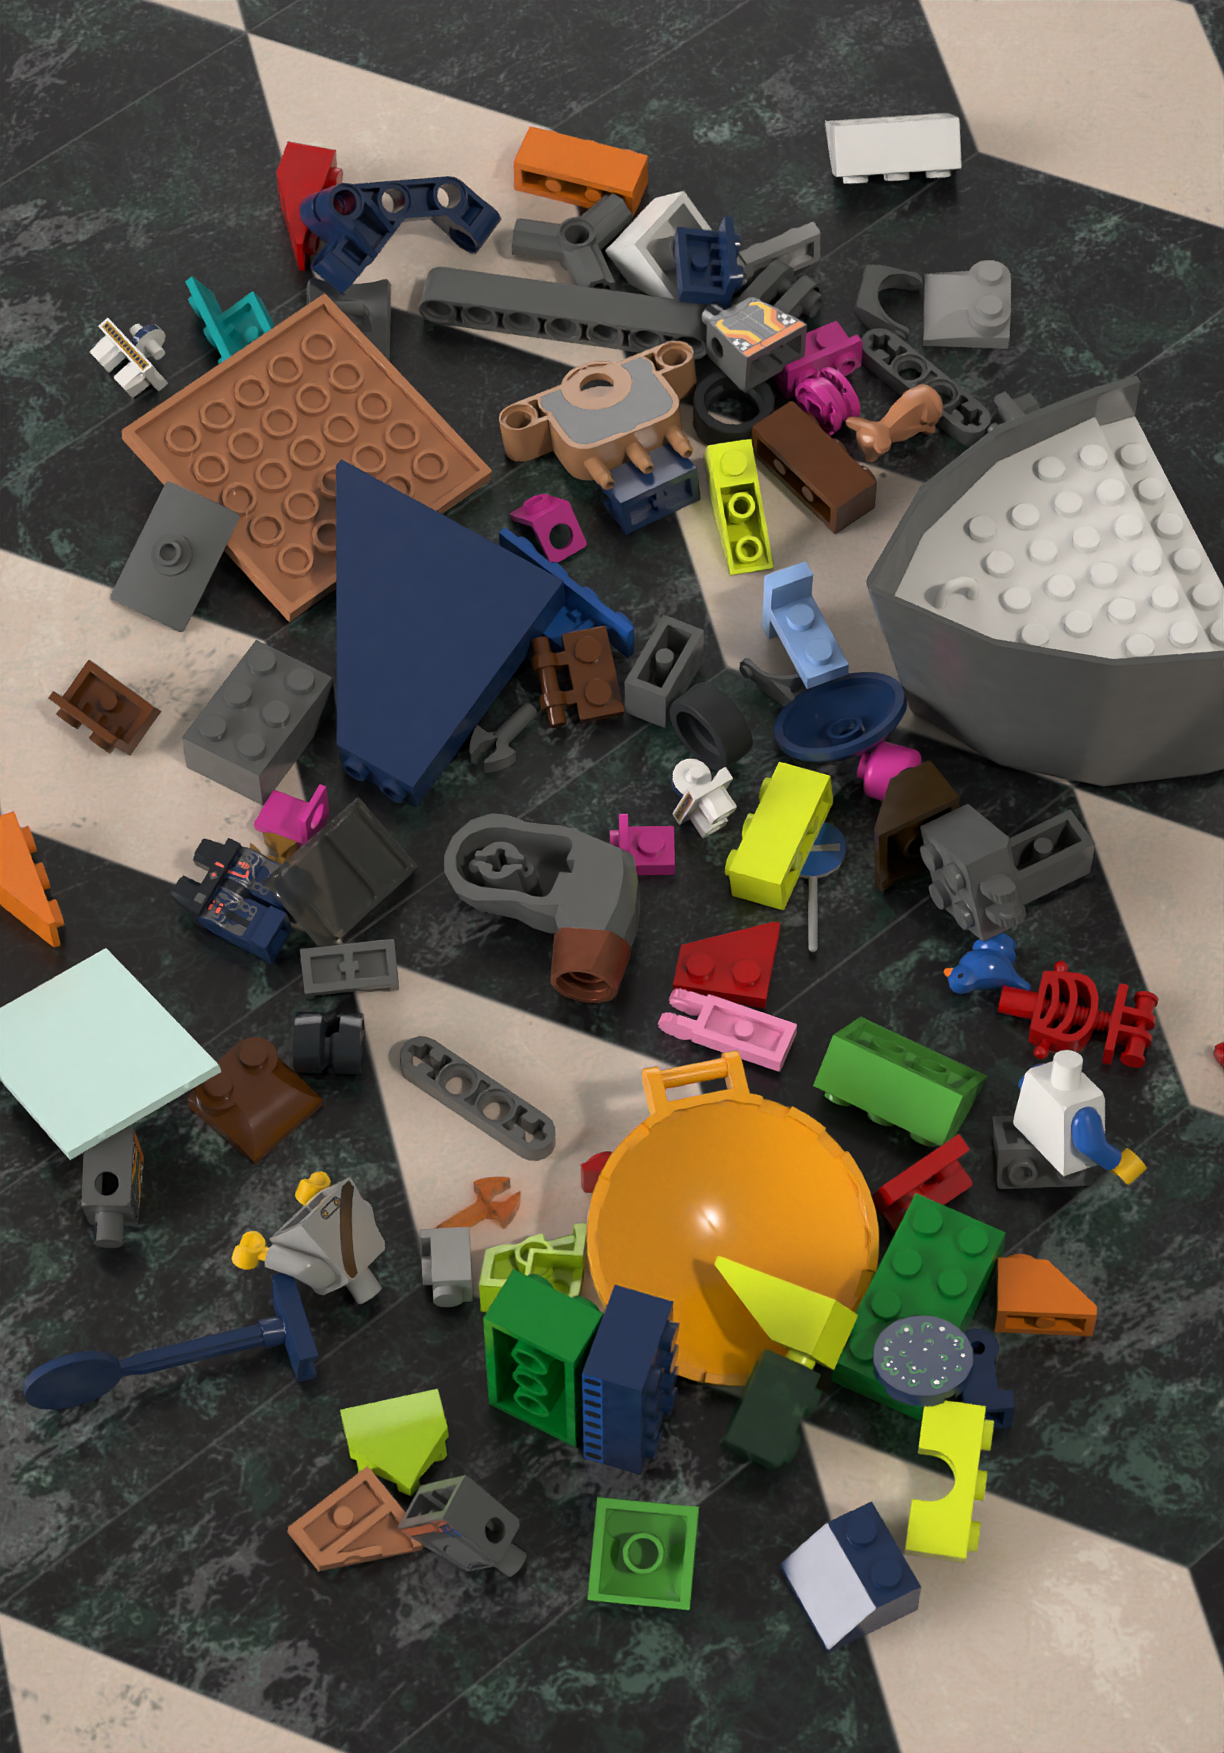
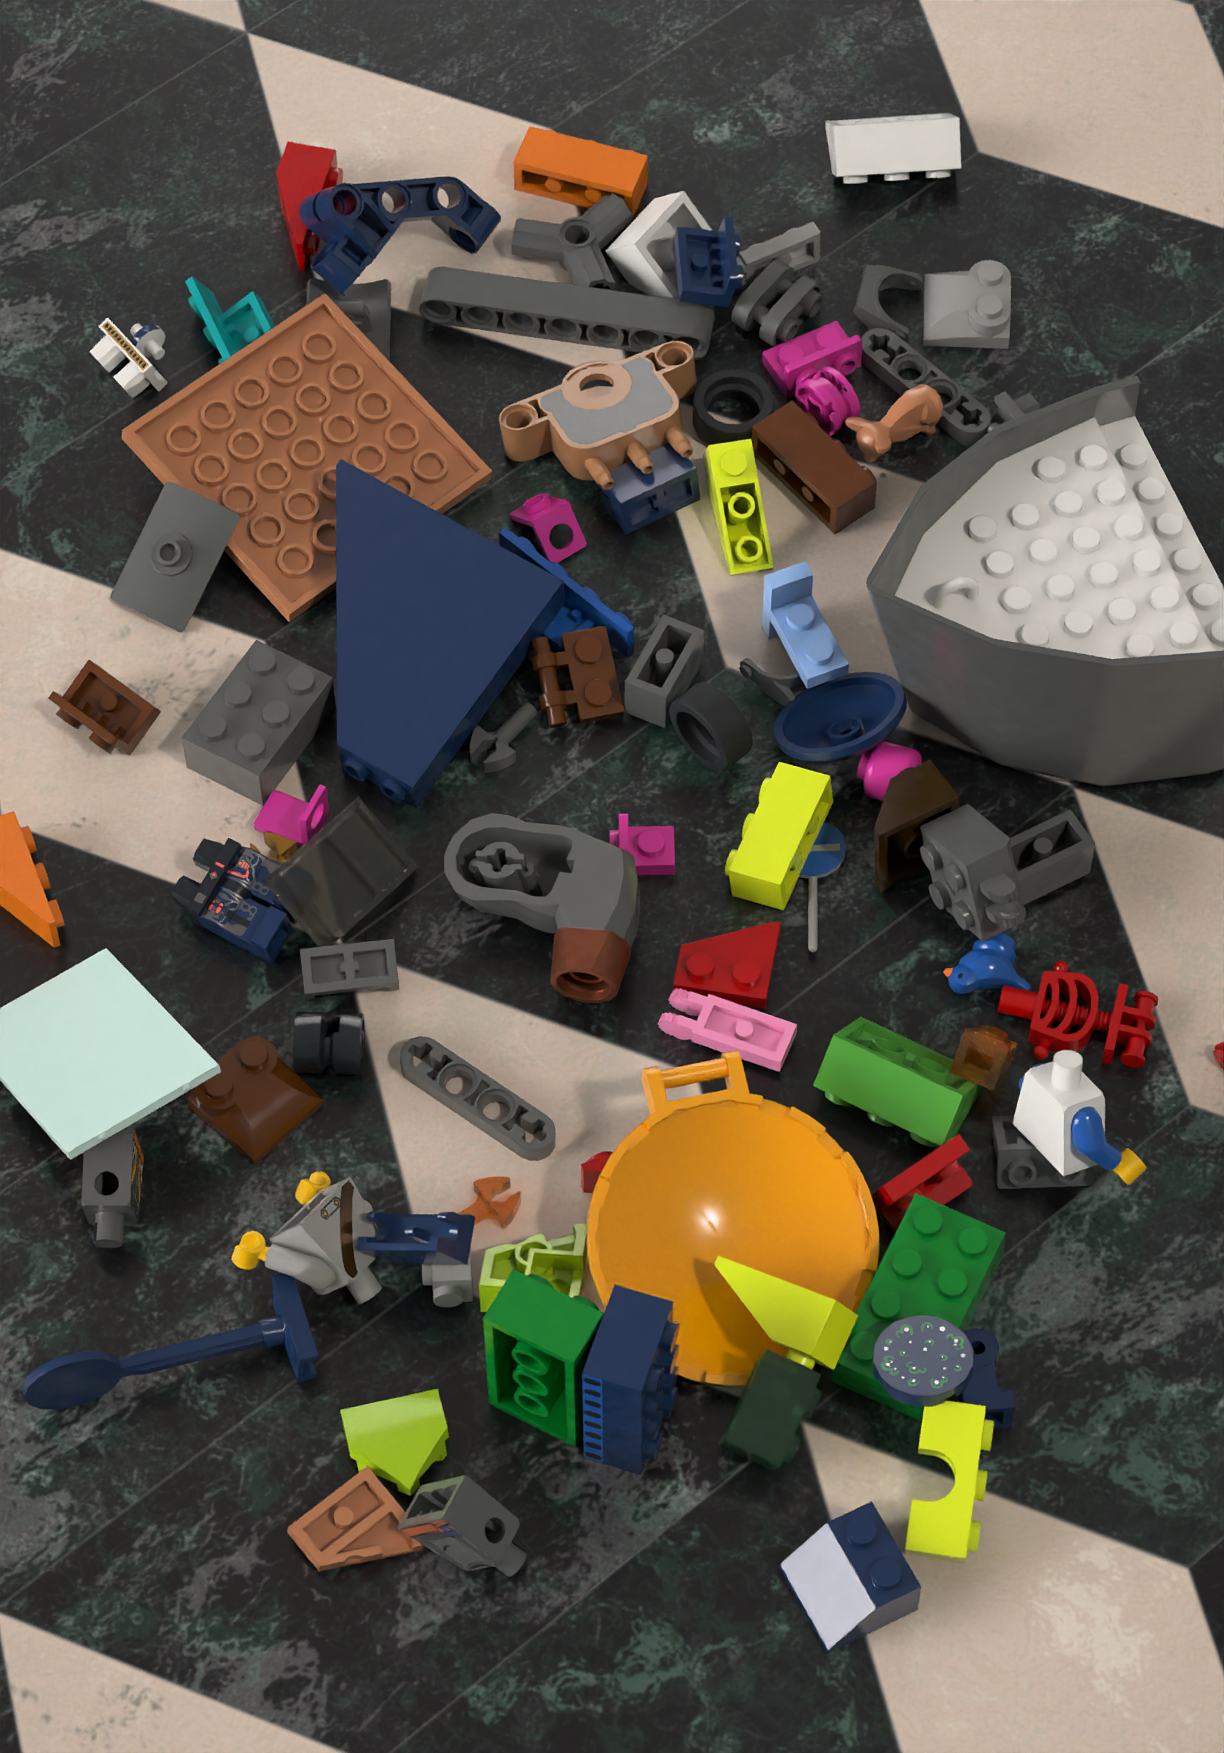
bright green slope [588,1497,699,1610] -> none
white hips [671,759,737,838] -> none
dark grey torso [702,298,807,392] -> none
orange slope [994,1254,1097,1337] -> none
none -> dark blue hinge [357,1211,475,1265]
none -> clear orange brick [949,1025,1018,1091]

